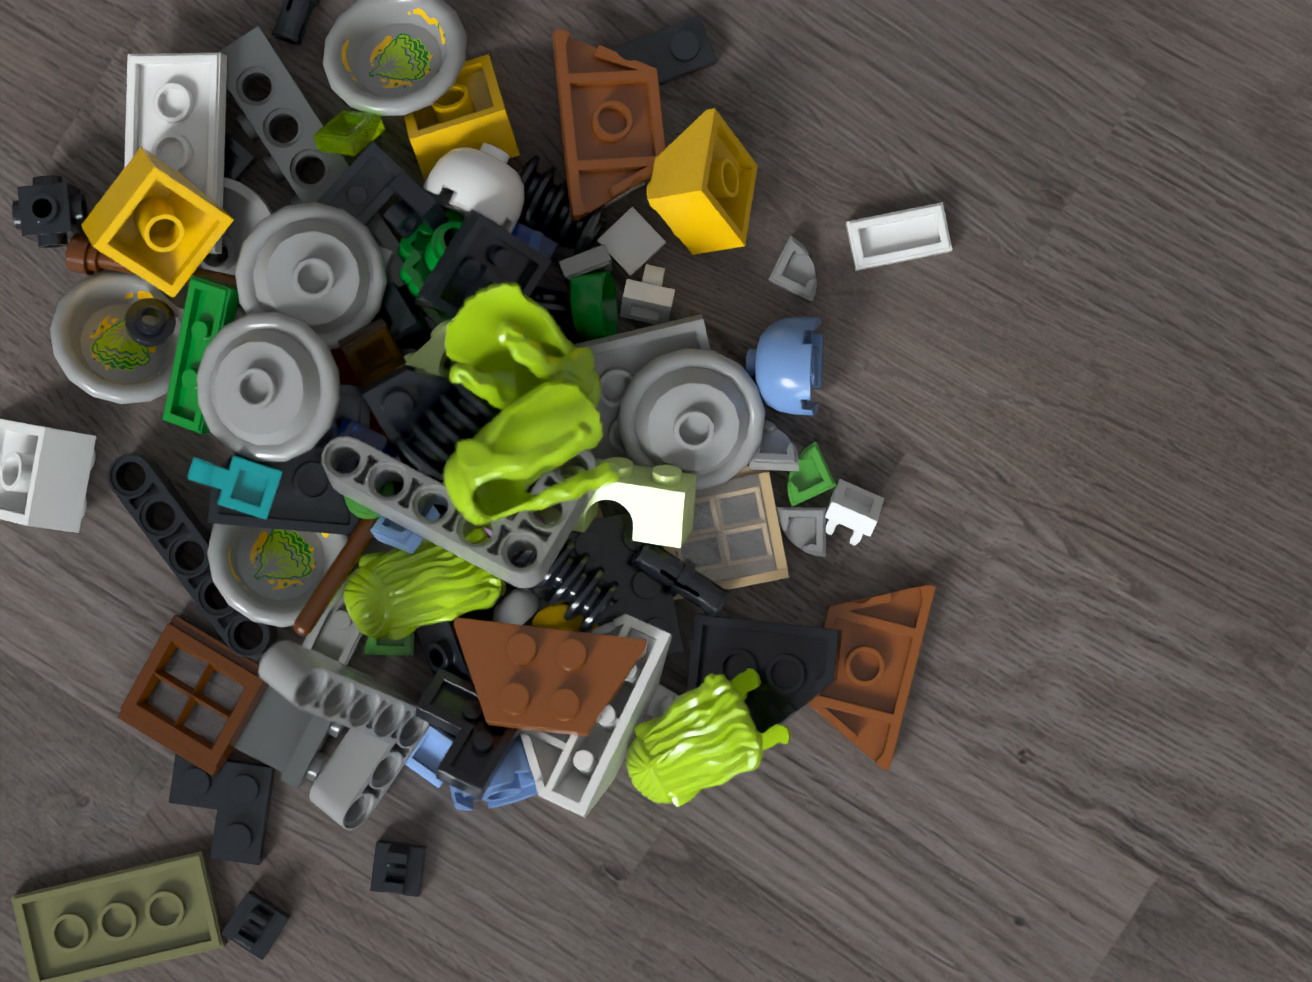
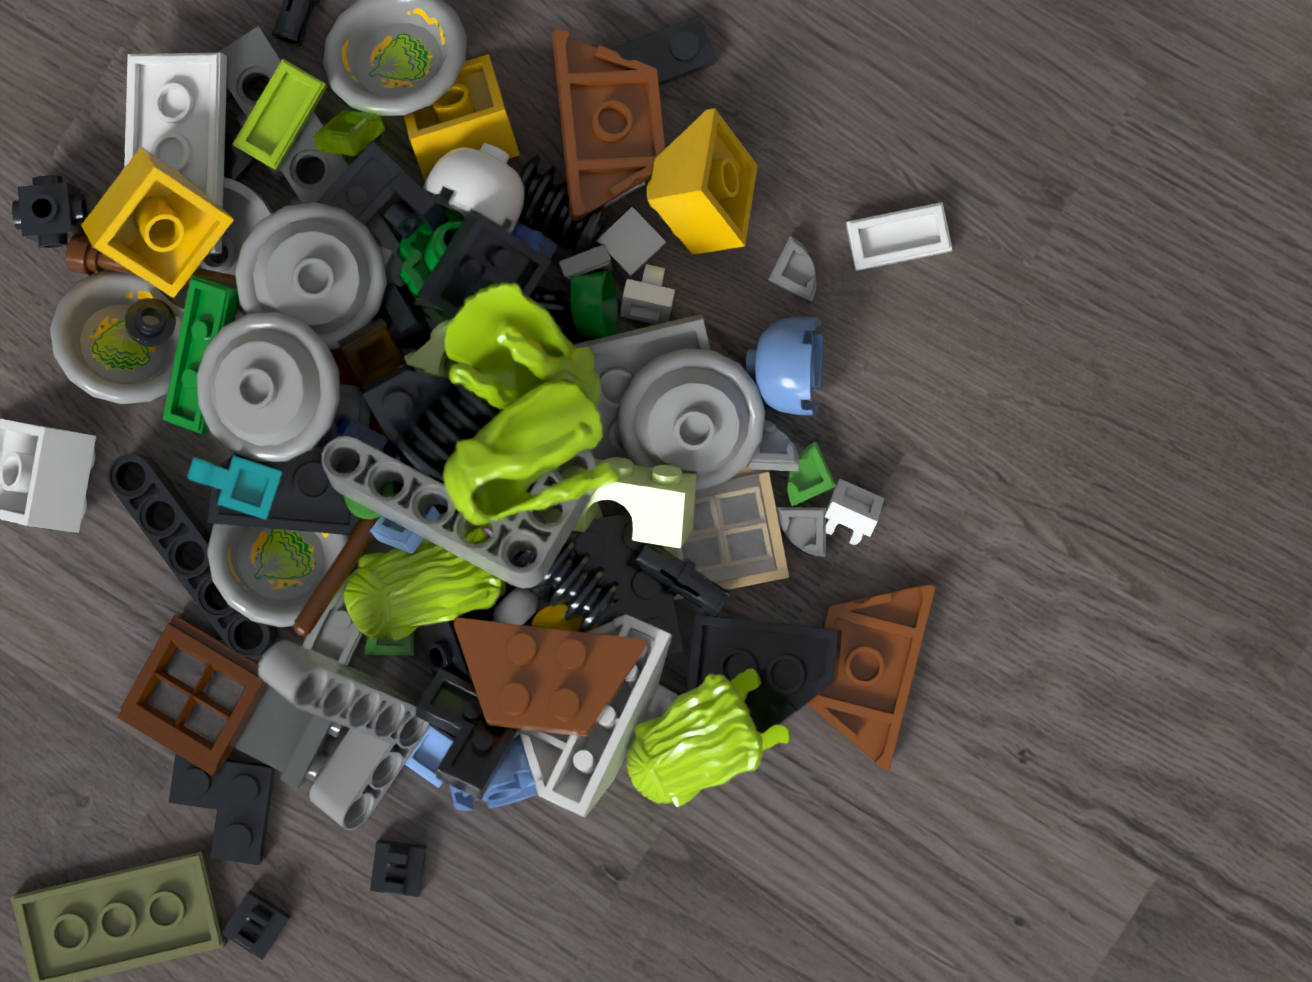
none -> lime tile [232,59,328,172]

